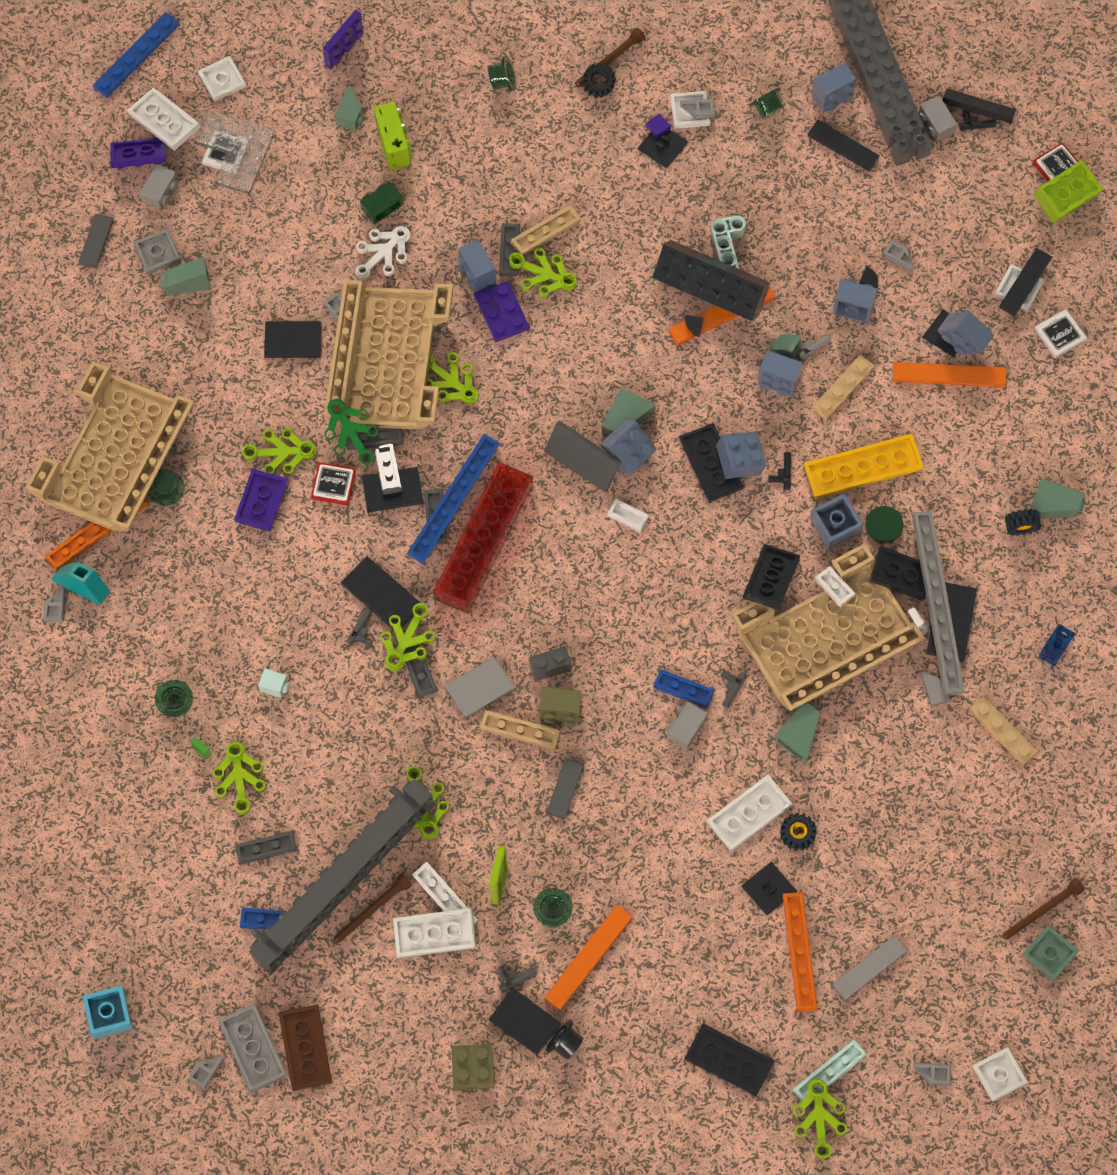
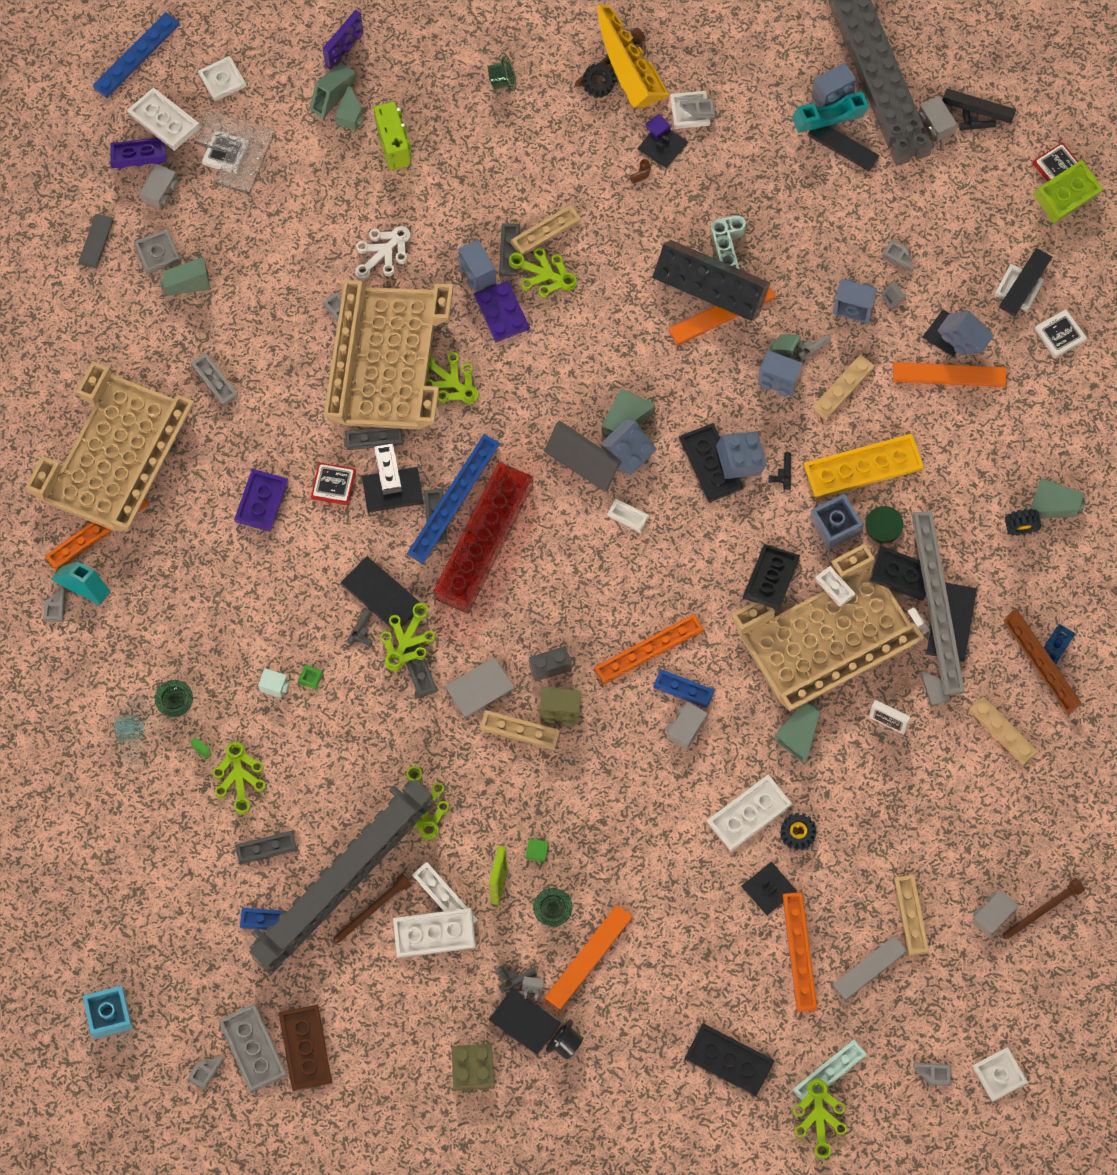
clear green piece [148,469,185,506] -> none
lime plant [242,428,316,476] -> none
black tile [264,321,321,358] -> none
green plant [324,399,378,465] -> none
dark green brick [360,181,403,225] -> none
dark grey tile [547,758,584,819] -> none
black tile [685,314,704,337] -> none
dark grey hose [720,670,747,708] -> none
clear green piece [748,87,784,120] -> none
black tile [859,266,878,288] -> none
sand green plate [1022,925,1079,982] -> none
none -> clear light blue brick [114,715,144,742]
none -> light grey plate [191,353,239,407]
none -> bright green tile [298,664,323,690]
none -> sand green slope [309,63,356,119]
none -> light grey tile [523,976,544,1001]
none -> bright green tile [526,838,549,862]
none -> orange tile [594,614,704,685]
none -> yellow wedge [597,5,670,108]
none -> reddish brown arm [629,159,651,184]
none -> teal arch [792,91,869,133]
none -> tile [869,700,910,735]
none -> light grey tile [881,282,907,309]
none -> tan plate [894,875,929,956]
none -> light grey brick [972,890,1018,938]
none -> dark orange tile [1003,609,1082,715]

